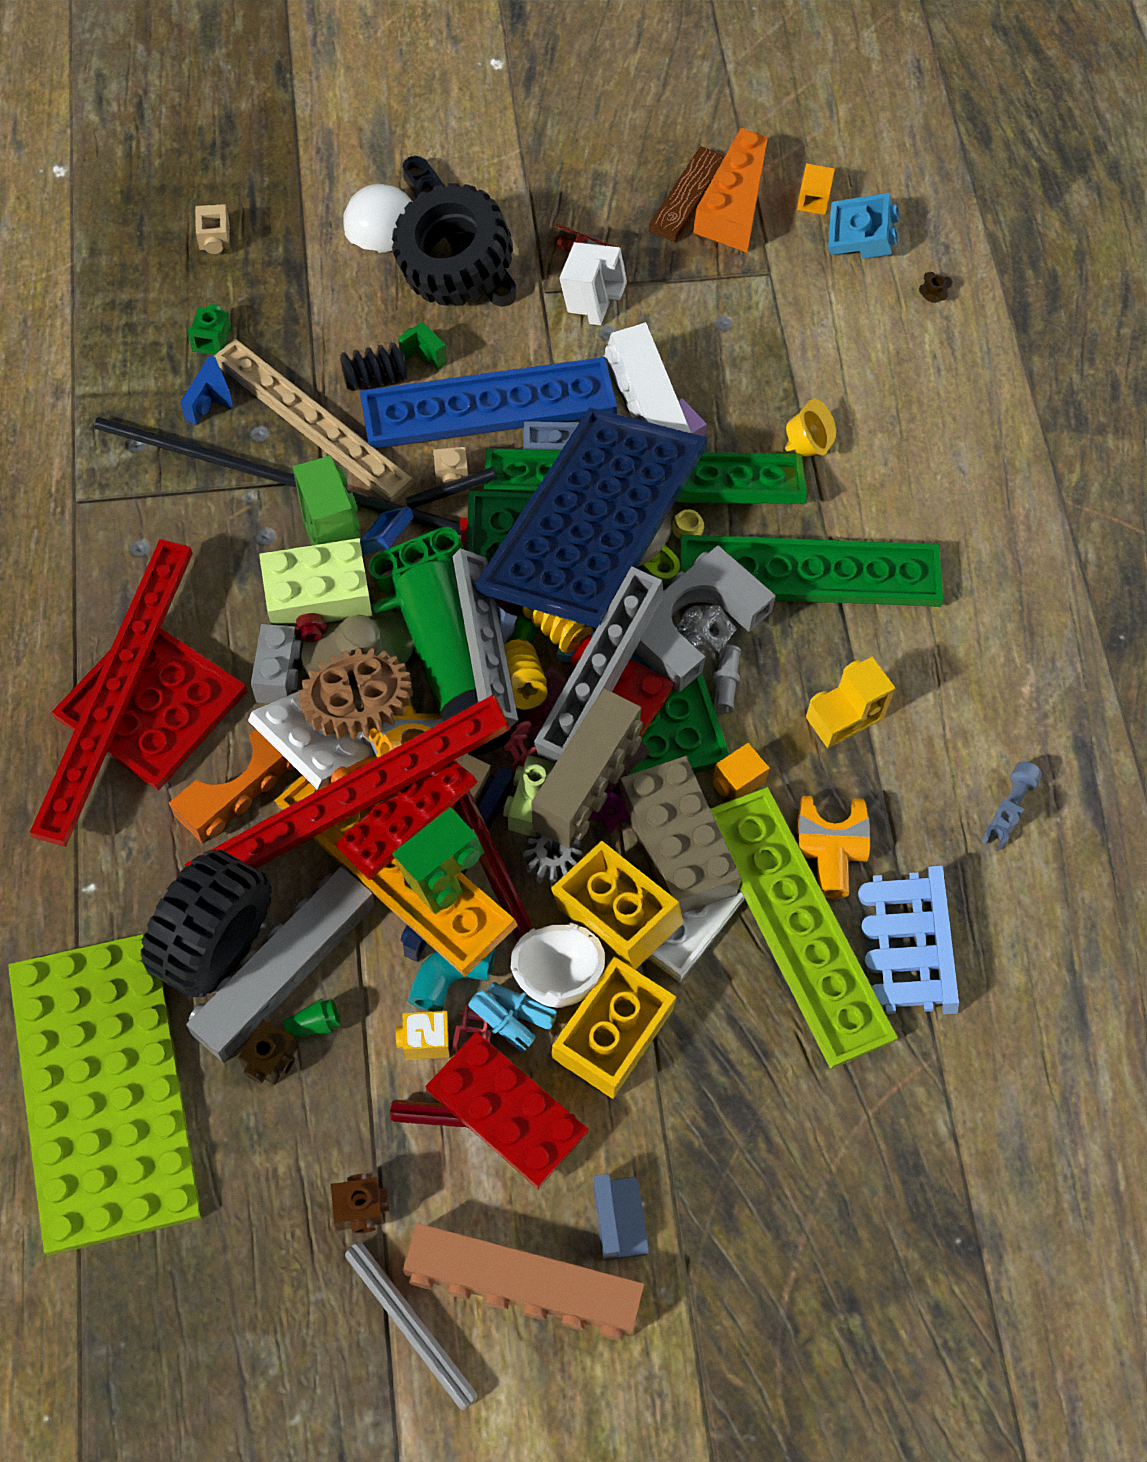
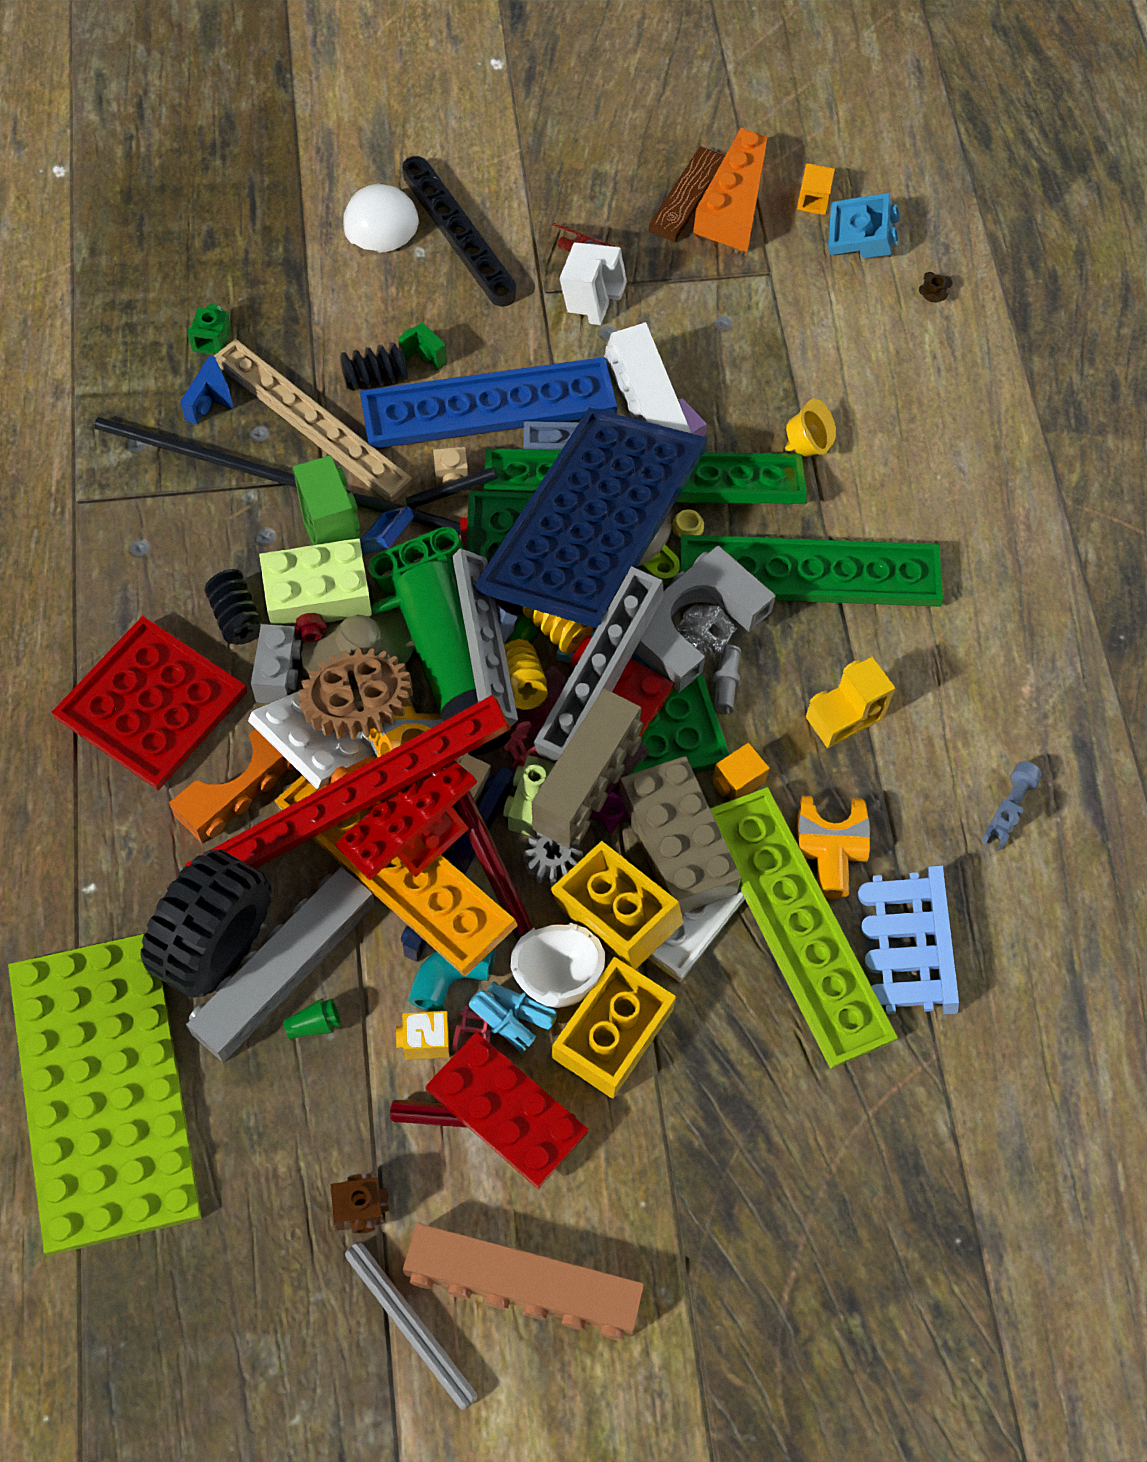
red plate [29,539,193,847] -> none
tan brick [195,204,230,254] -> none
dark brown brick [238,1019,298,1085] -> none
black tyre [392,183,513,306] -> none
green brick [392,807,485,914] -> none
sand blue panel [592,1174,648,1261] -> none
none -> black piece [204,569,261,645]

